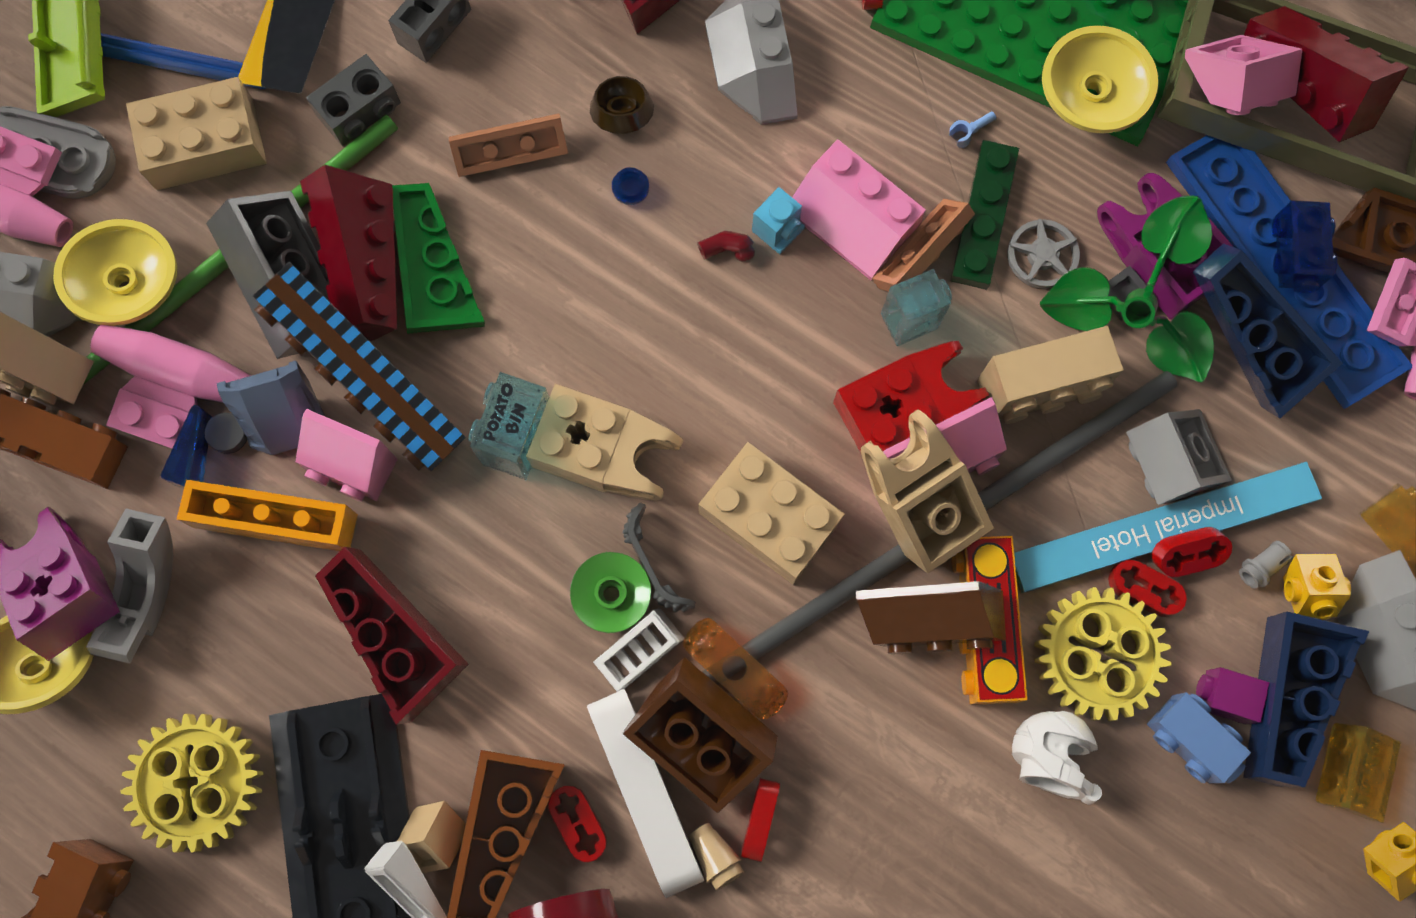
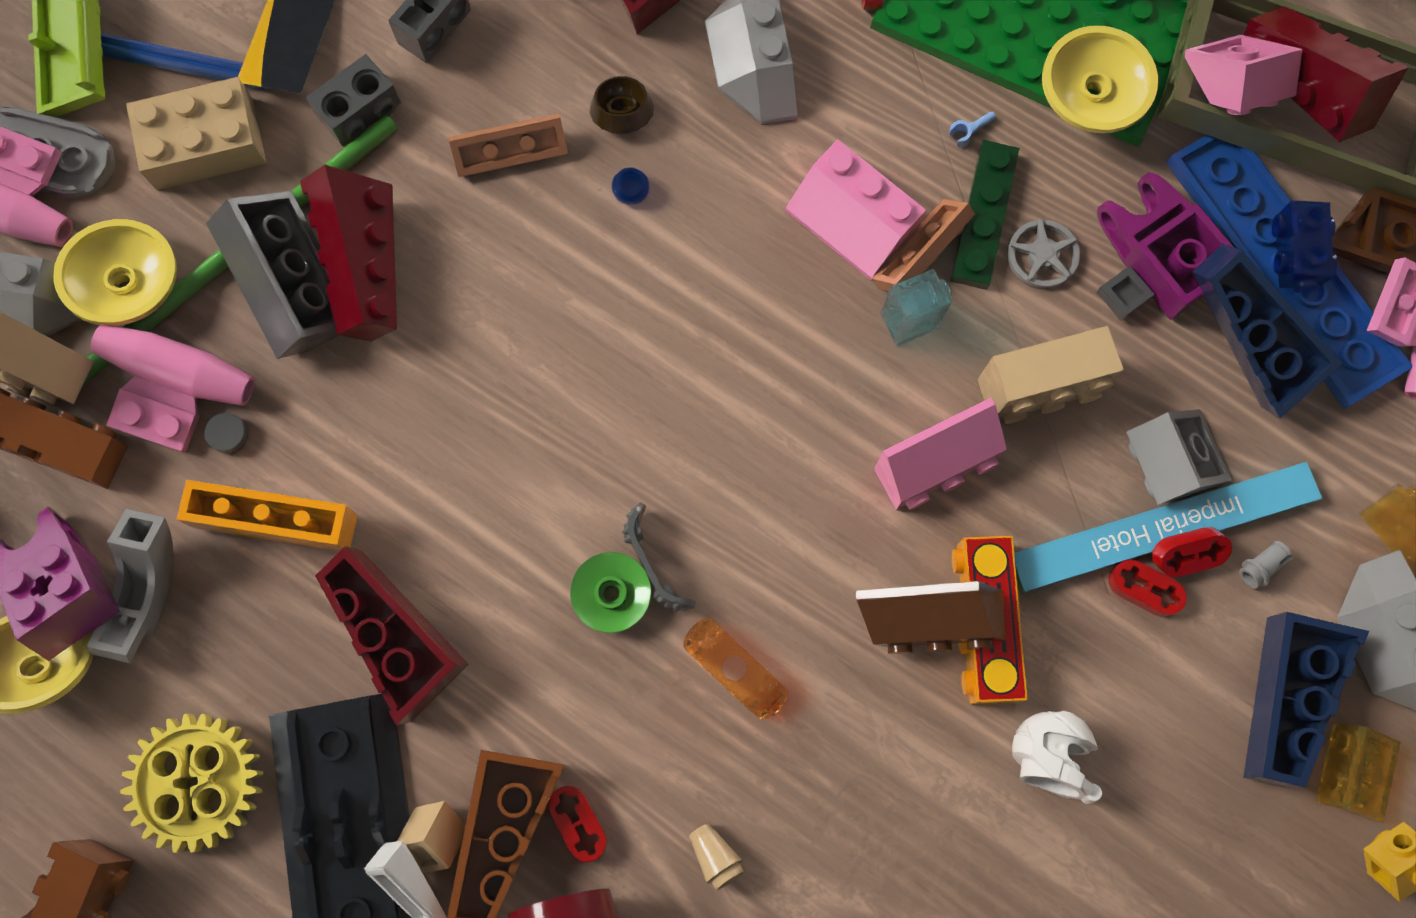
clear blue slope [160,405,212,489] -> none
sand blue slope [217,361,325,455] -> none
brick [253,262,466,471] -> none
bright pink slope [295,409,397,502] -> none
green wing [392,183,485,334] -> none
clear light blue brick [468,372,549,480] -> none
tan brick [526,384,683,501] -> none
white beam [587,689,705,898] -> none
white slope [593,608,684,692] -> none
reddish brown slope [623,657,778,813] -> none
dark red arm [697,231,755,262] -> none
tan brick [698,442,845,585] -> none
dark grey piece [702,371,1178,685] -> none
red beam [740,778,780,863] -> none
medium azure brick [752,187,805,255] -> none
red brick [833,341,990,453] -> none
tan brick [861,410,994,574] -> none
light yellow gear [1034,587,1171,721] -> none
green plant [1040,195,1214,382] -> none
medium blue brick [1147,692,1251,784] -> none
magenta brick [1196,667,1270,724] -> none
yellow brick [1283,554,1351,620] -> none

